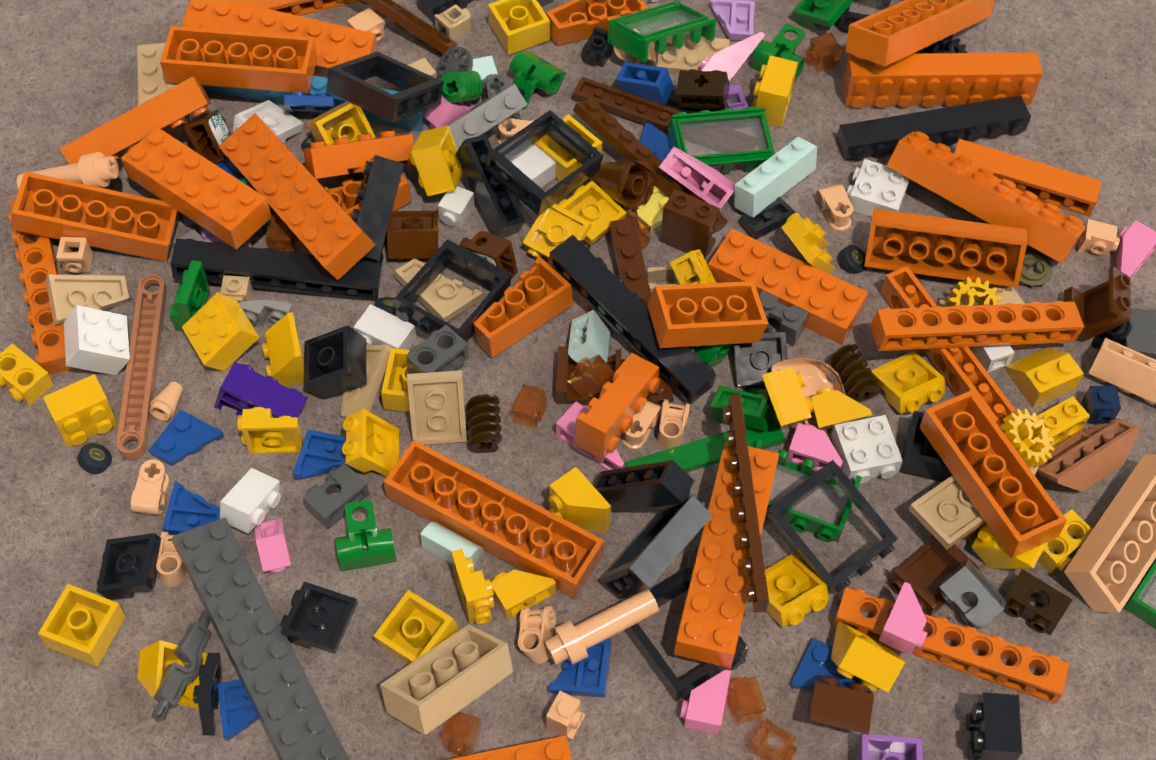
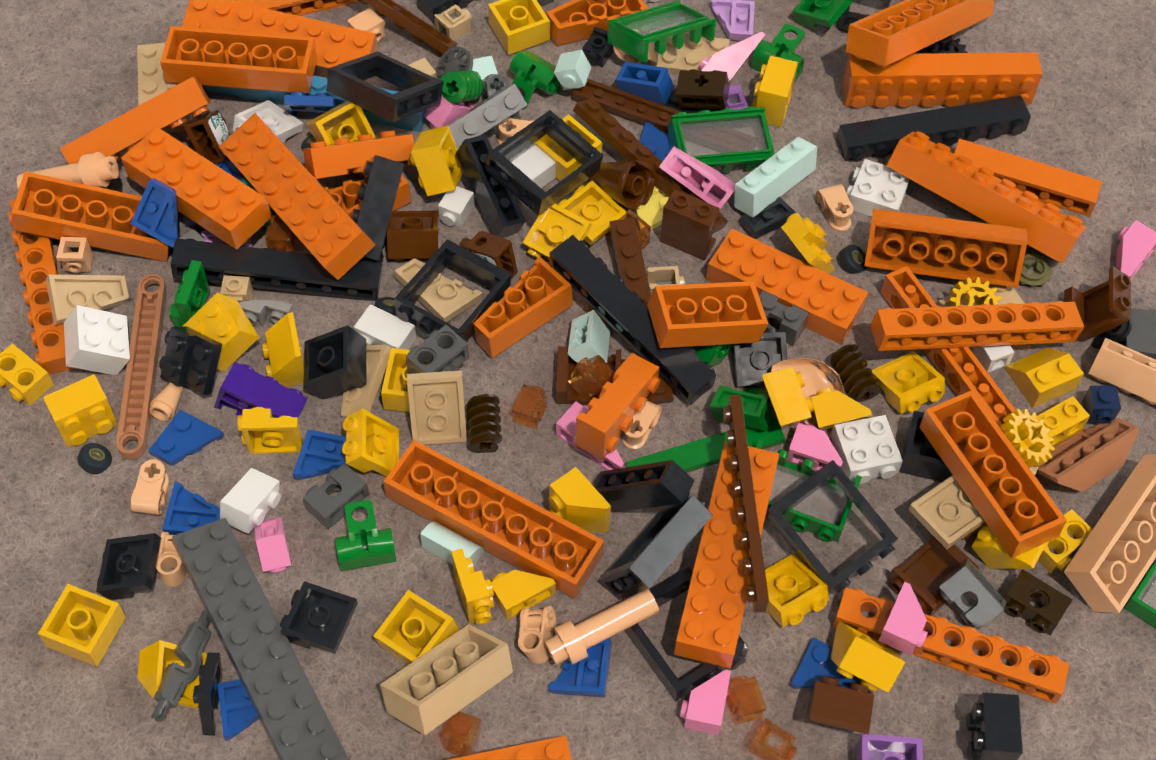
light nougat brick [546,691,586,740] -> none
light nougat piece [658,399,690,450] -> none
yellow brick [670,249,716,285] -> none
clear orange brick [807,32,842,73] -> none
light nougat brick [1077,219,1120,255] -> none
none -> blue wing [130,178,178,248]
none -> black plate [159,326,222,395]
none -> light aqua brick [554,50,591,90]

